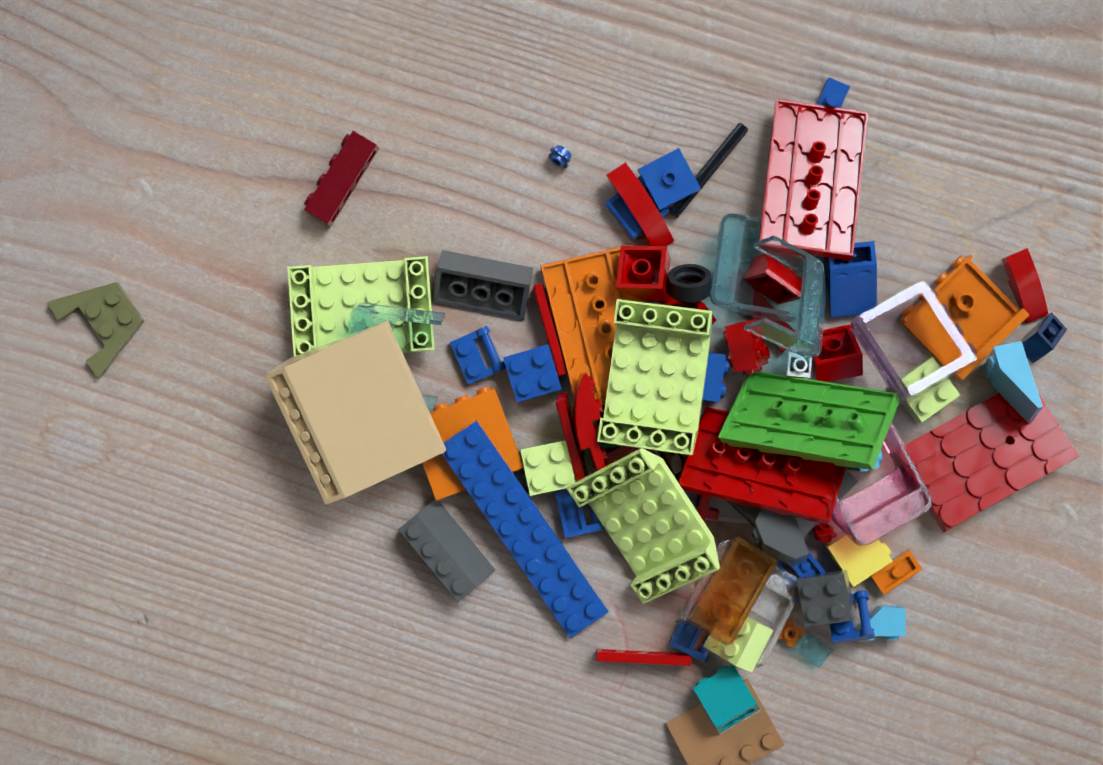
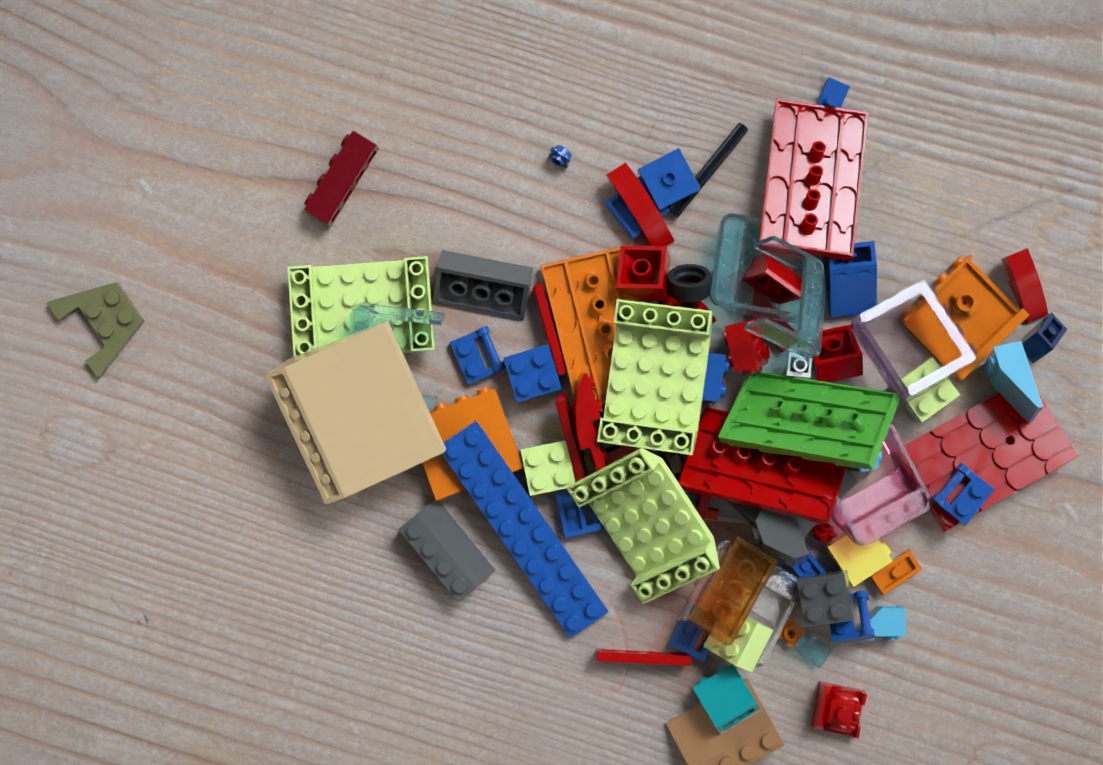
none -> red brick [810,681,867,739]
none -> blue plate [931,463,995,527]

